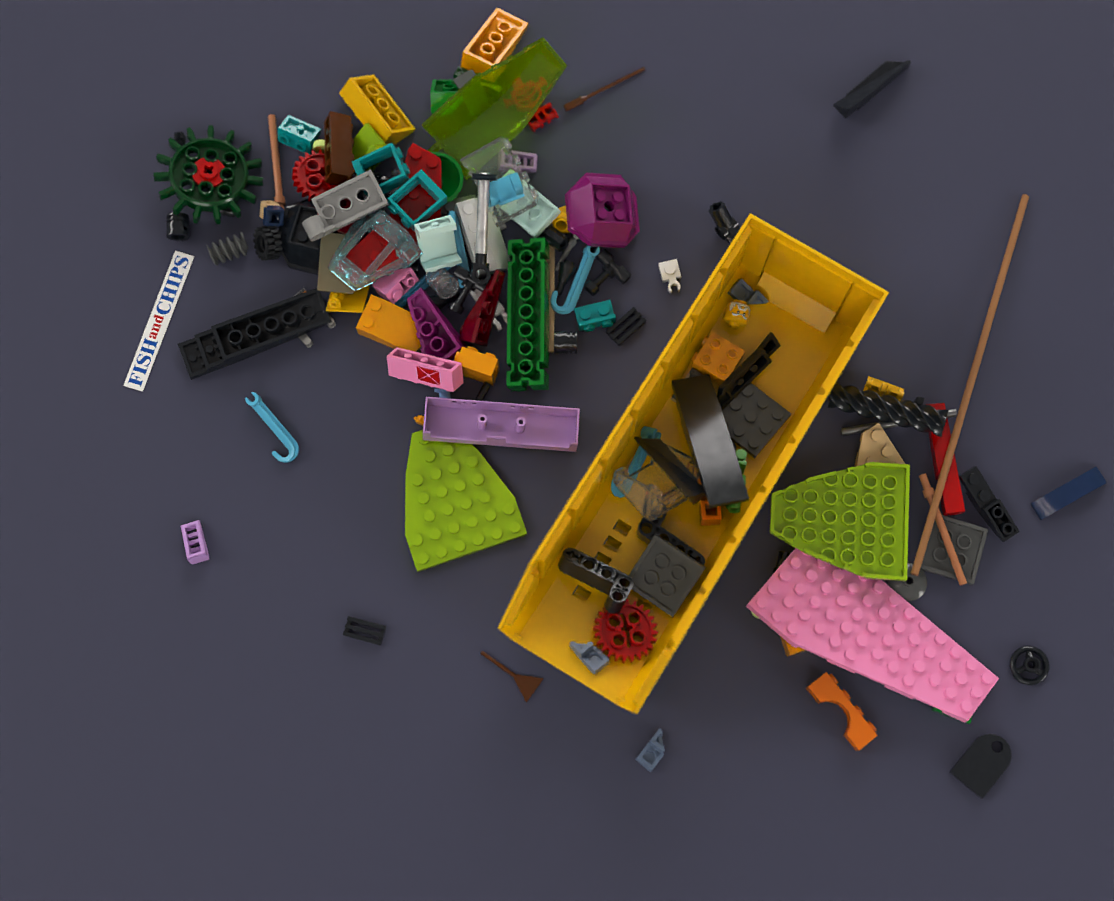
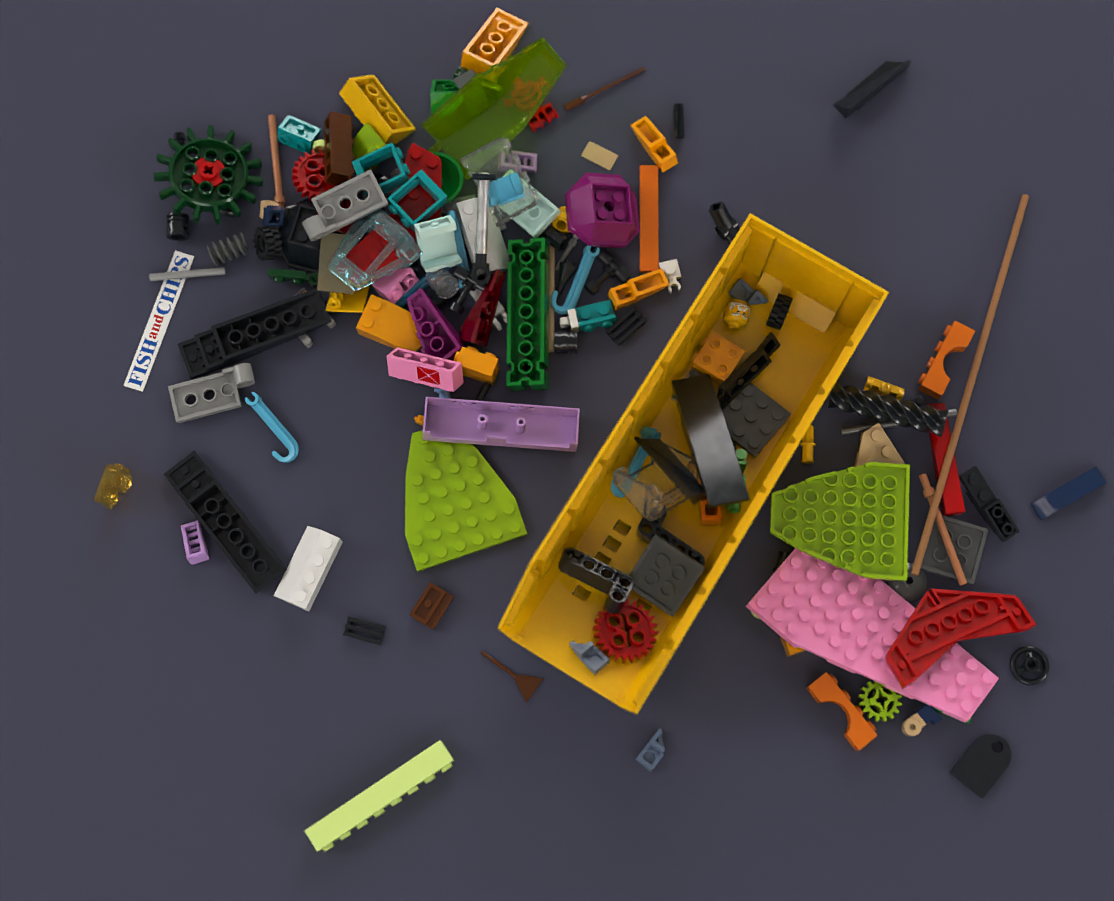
none -> clear yellow plate [94,463,132,510]
none -> light grey bar [149,267,226,281]
none -> black slope [164,451,287,594]
none -> light grey hinge [168,363,255,423]
none -> dark green hinge [268,268,318,287]
none -> white slope [274,526,343,612]
none -> yellowish green brick [305,740,454,852]
none -> reddish brown plate [409,582,454,631]
none -> white tile [559,309,579,333]
none -> tan sticker [581,141,618,170]
none -> light orange slope [607,268,670,310]
none -> light orange slope [630,116,678,173]
none -> orange tile [639,165,659,273]
none -> black axle [673,103,684,139]
none -> black tyre [766,293,793,330]
none -> yellow axle [800,425,816,464]
none -> lime gear [858,680,902,722]
none -> red wing [885,588,1036,689]
none -> leg [901,704,942,736]
none -> orange arch [917,321,975,400]

